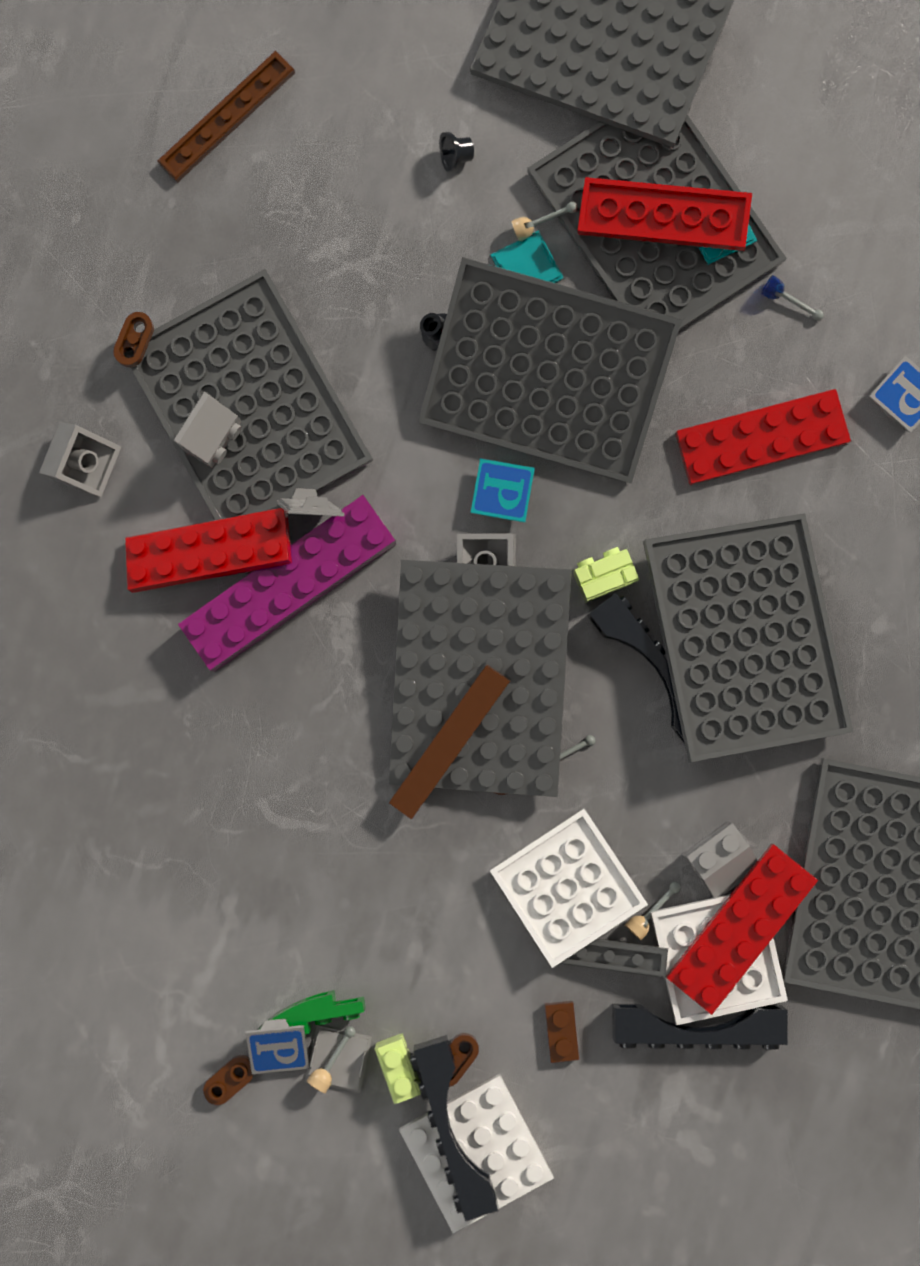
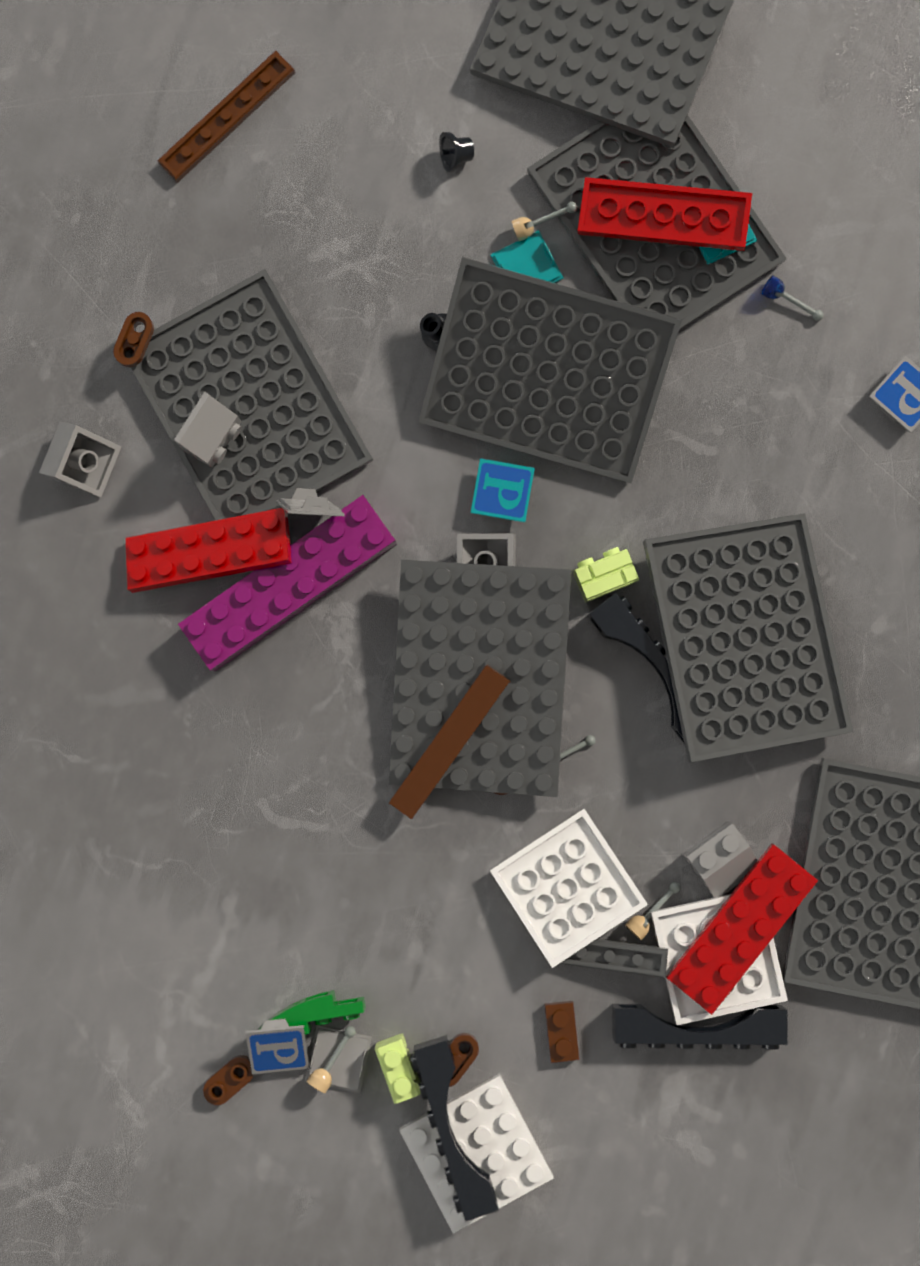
red plate [675,389,851,485] -> none

